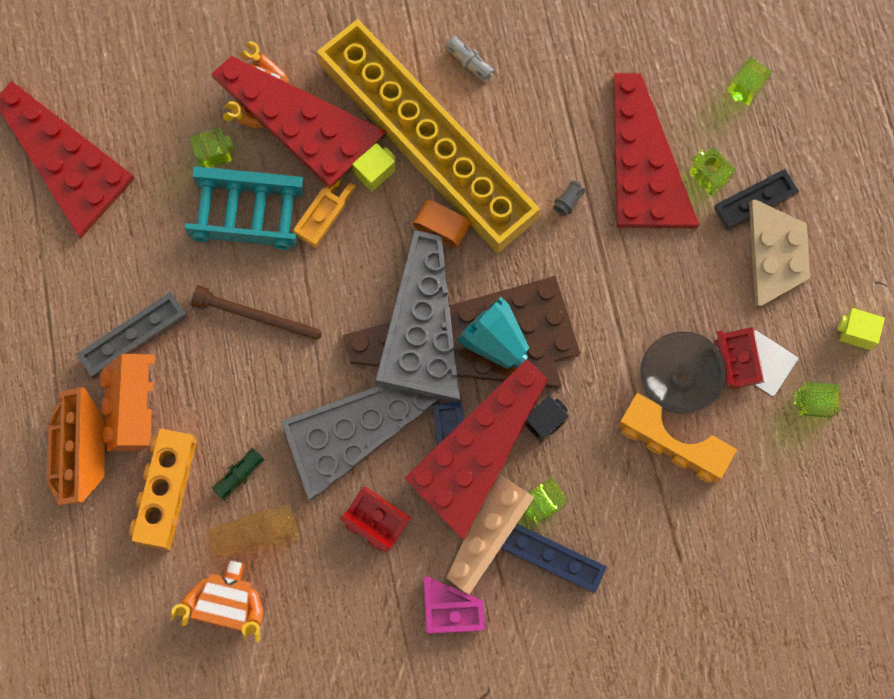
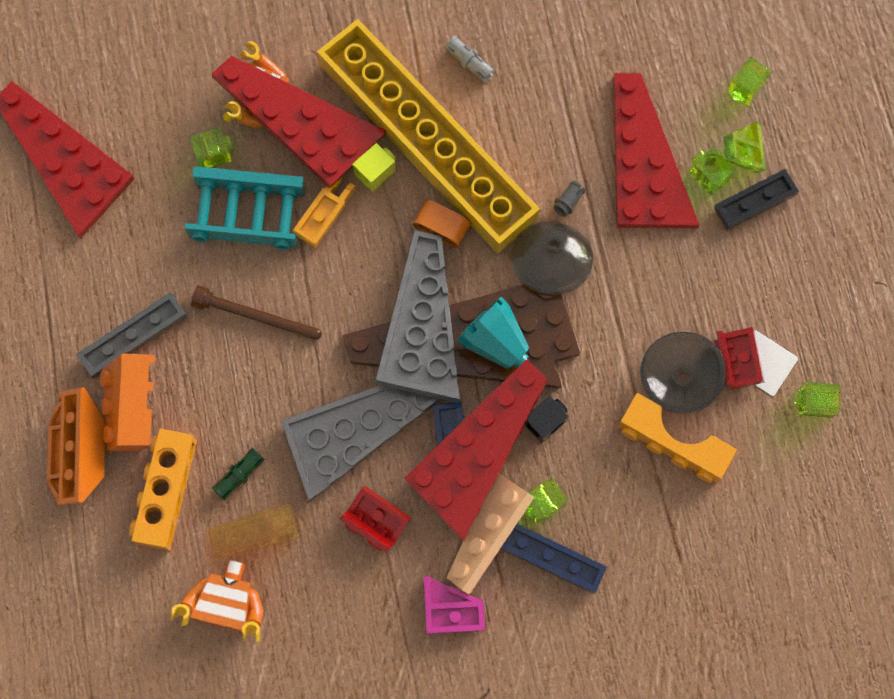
tan wing [749,200,810,306] -> none
neon yellow brick [837,308,885,350] -> none
none -> clear smoke dish [511,221,593,295]
none -> clear neon green wing [723,121,766,174]

